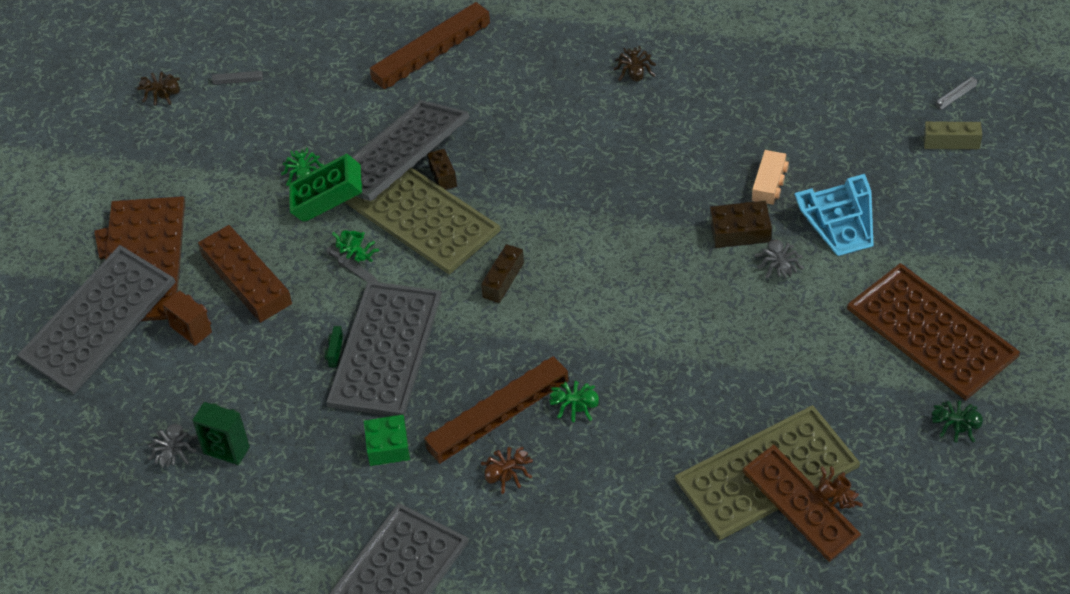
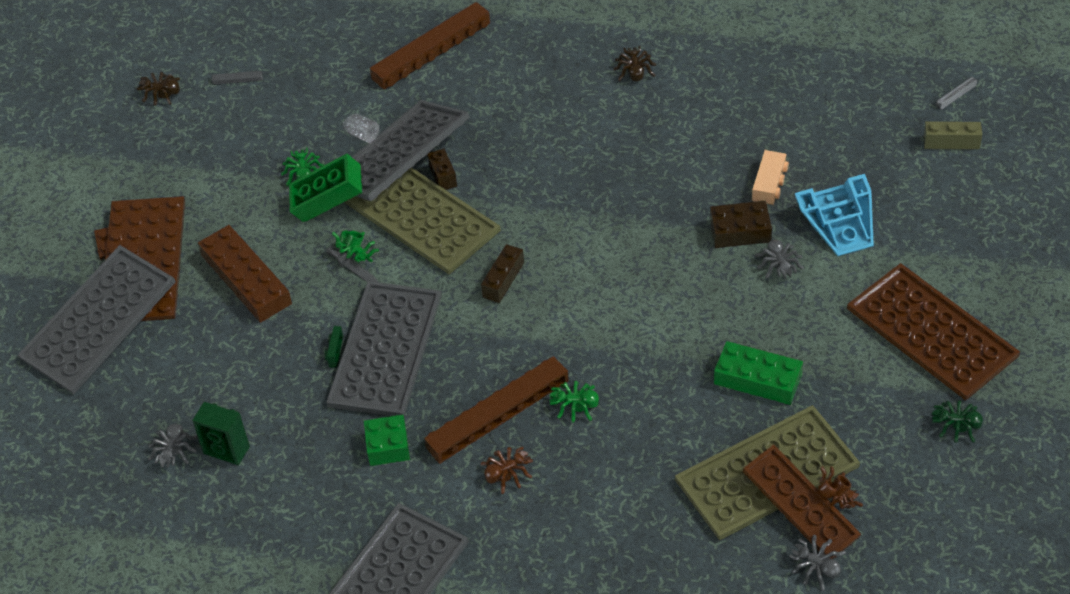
reddish brown brick [163,290,212,346] -> none
none -> clear piece [343,113,380,143]
none -> green brick [714,341,803,405]
none -> dark grey animal [789,535,846,591]

